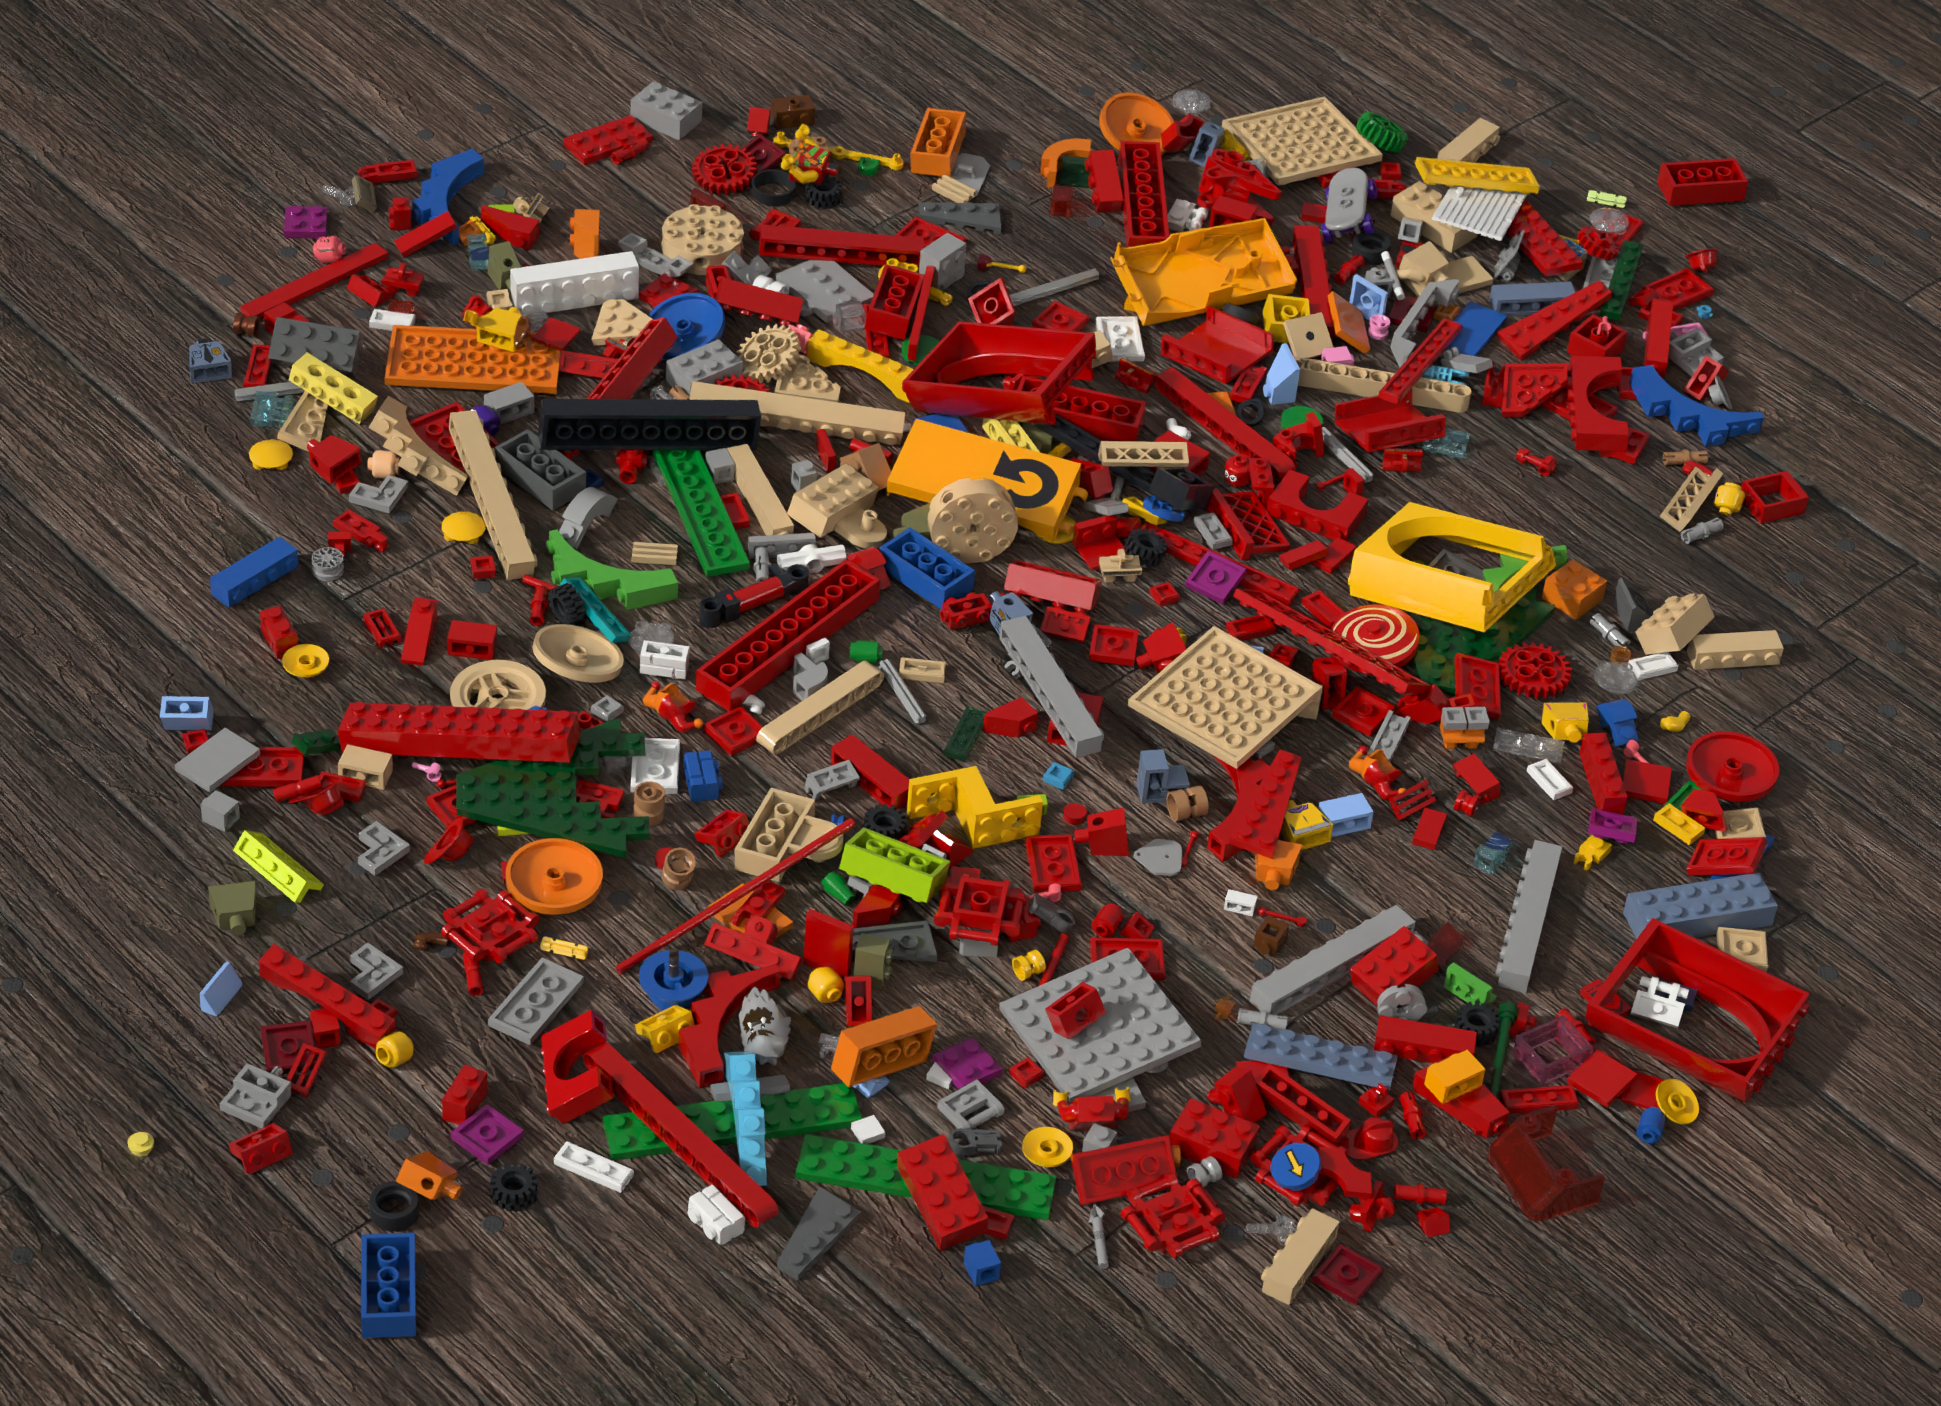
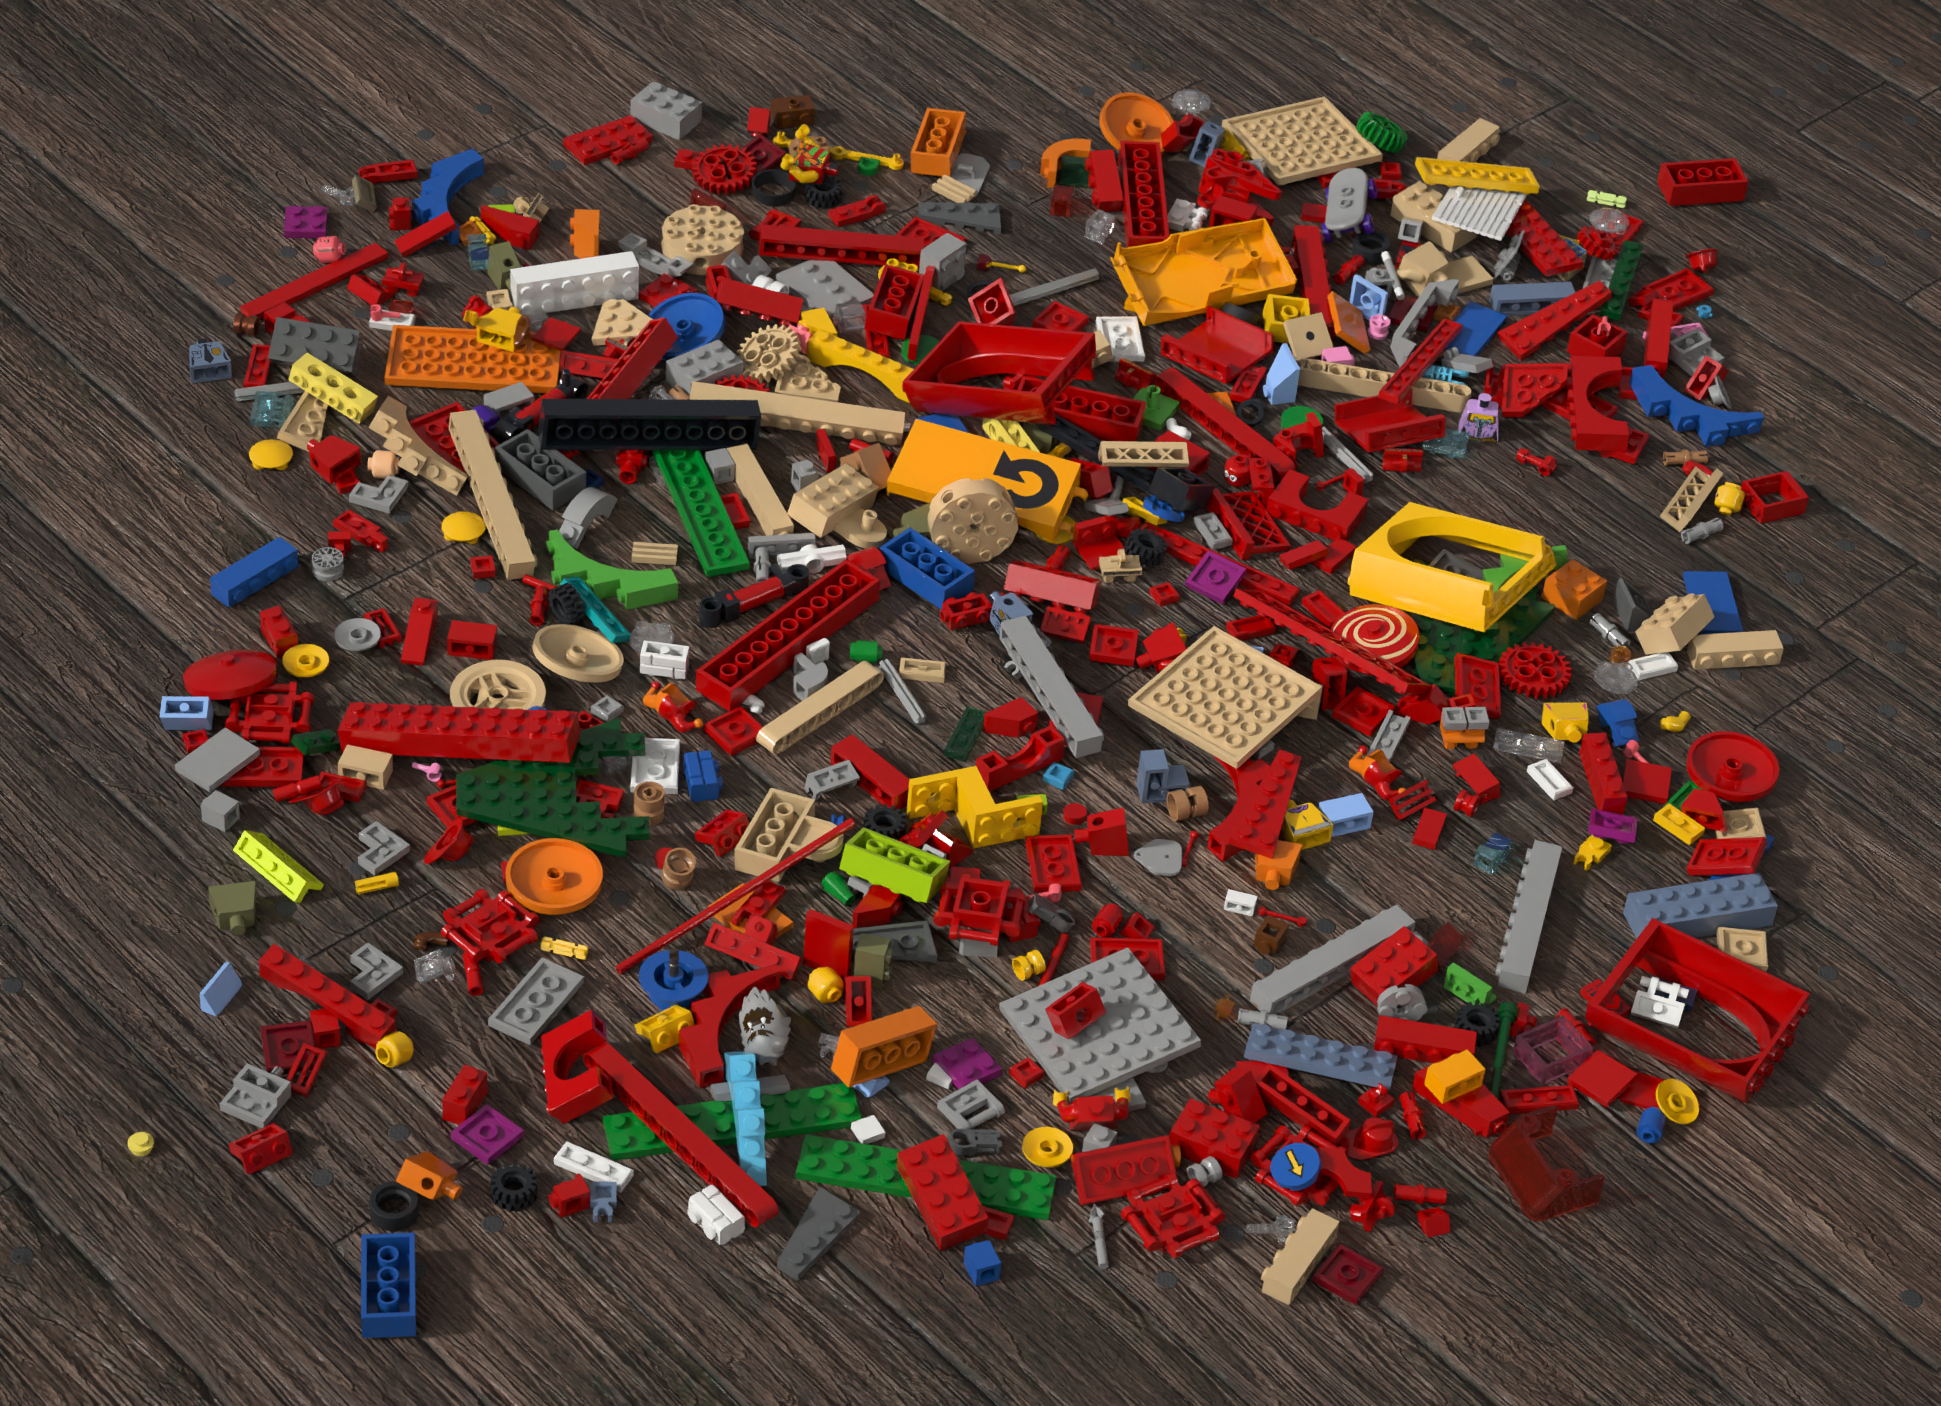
none -> red dish [183,650,278,700]
none -> red brick [225,681,314,744]
none -> light grey dish [334,618,381,651]
none -> yellow piece [355,872,399,895]
none -> coral hand [370,305,400,321]
none -> clear bracket [414,949,455,984]
none -> black piece [492,369,588,442]
none -> red brick [548,1173,590,1218]
none -> sand blue plate [590,1181,617,1222]
none -> red plate [674,149,699,170]
none -> yellow slope [797,308,837,337]
none -> red hinge [828,195,887,227]
none -> red arch [975,725,1065,792]
none -> red pin [1045,545,1070,570]
none -> clear brick [1085,209,1116,244]
none -> bright green tile [1133,385,1180,431]
none -> lavender torso [1458,393,1499,442]
none -> blue tile [1683,571,1743,635]

